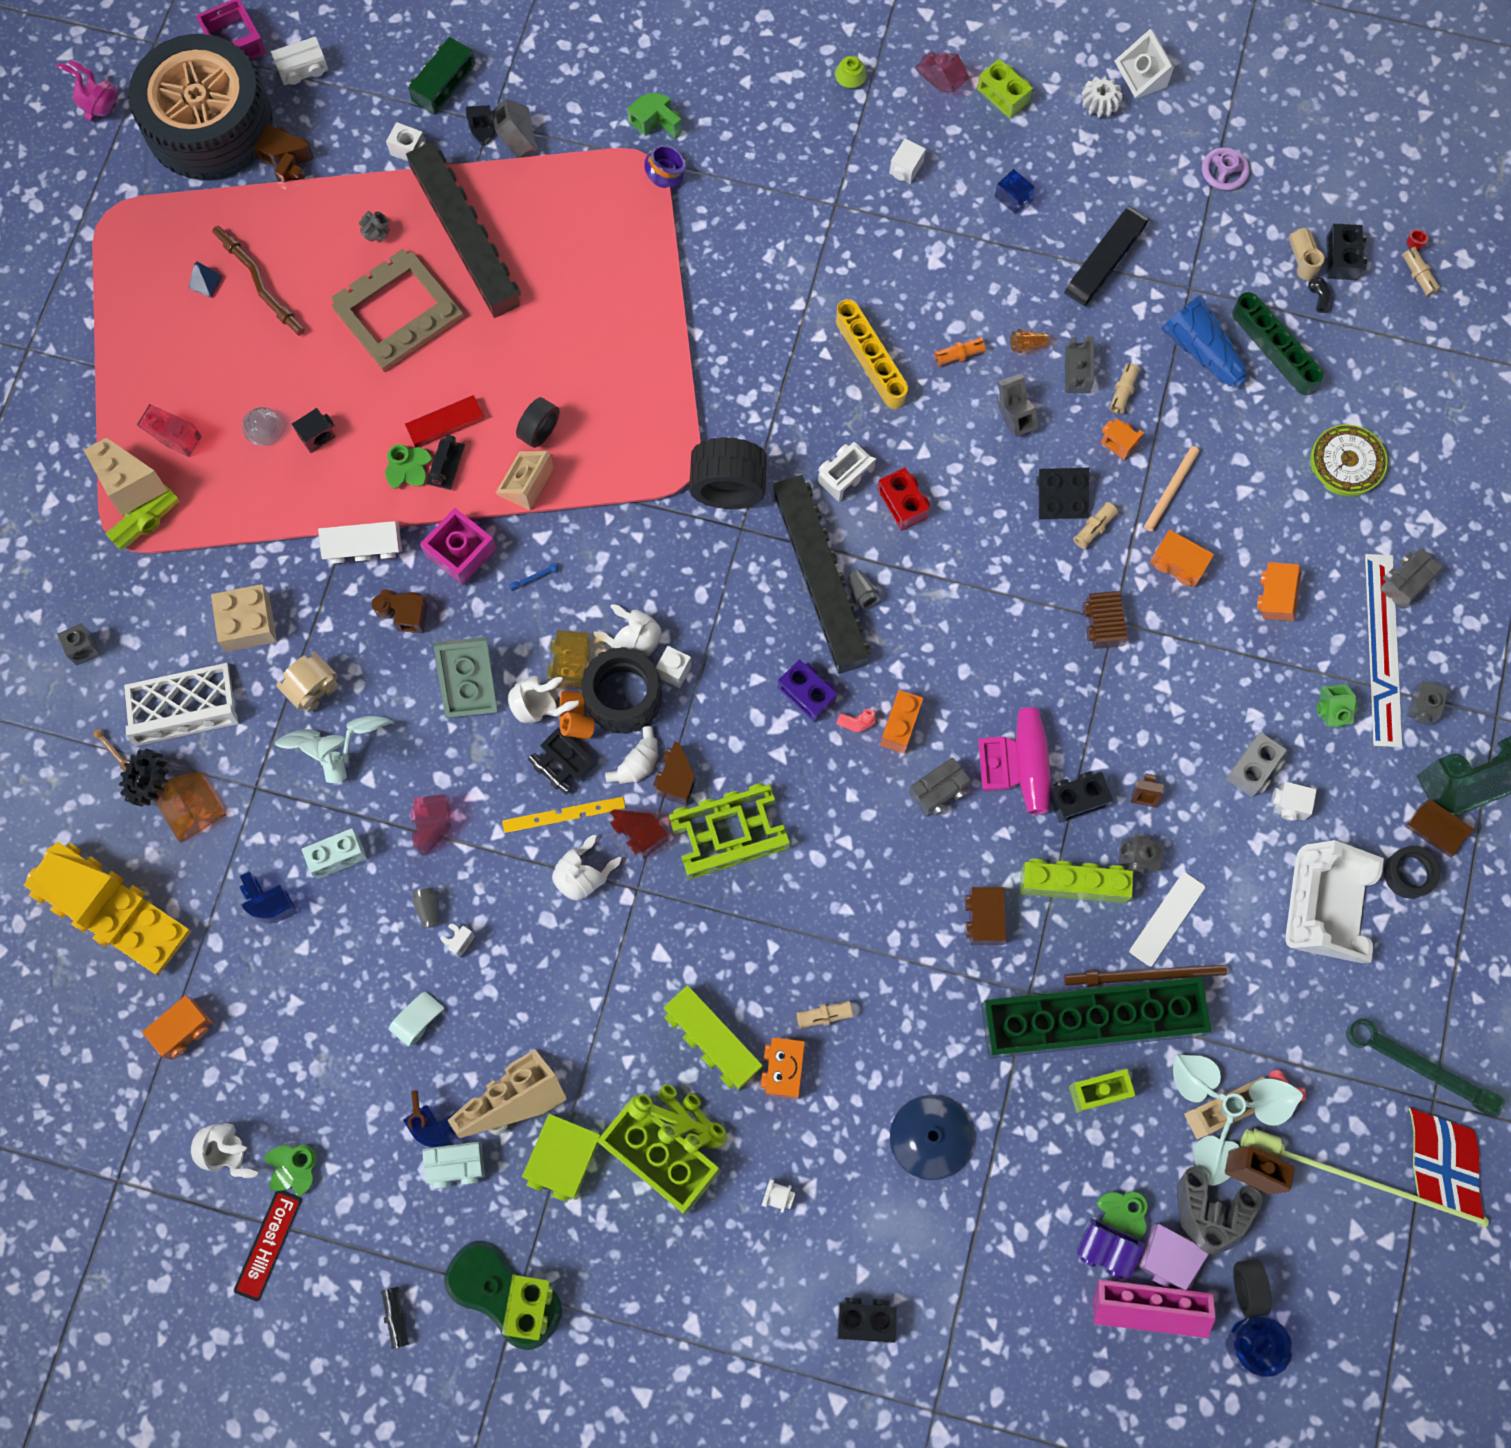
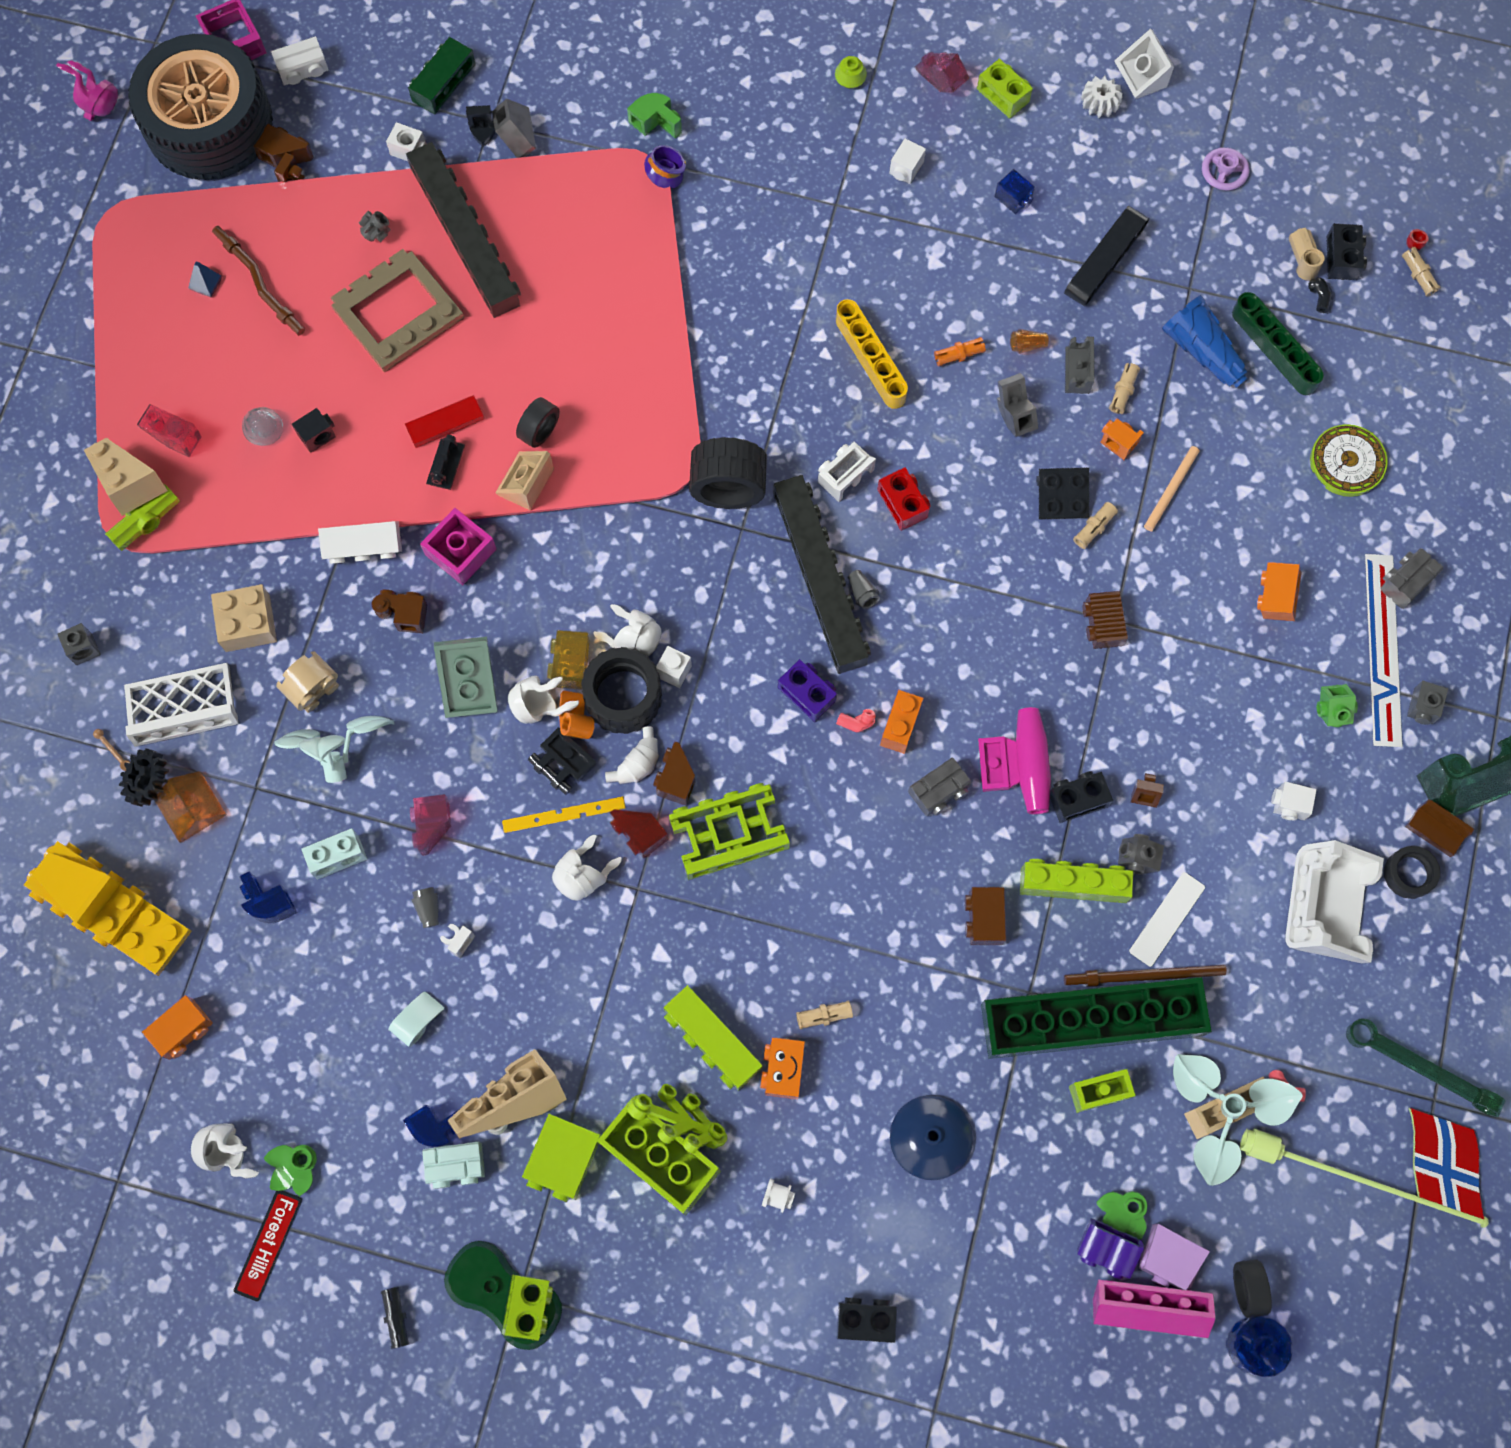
bright green plate [385,444,432,489] -> none
reddish brown hand [408,1090,427,1130] -> none
blue hinge [509,563,559,591] -> none
orange brick [1150,529,1214,587] -> none
dark grey connector [1177,1166,1263,1255] -> none
reddish brown brick [1225,1145,1295,1195] -> none
light grey brick [1226,732,1286,797] -> none

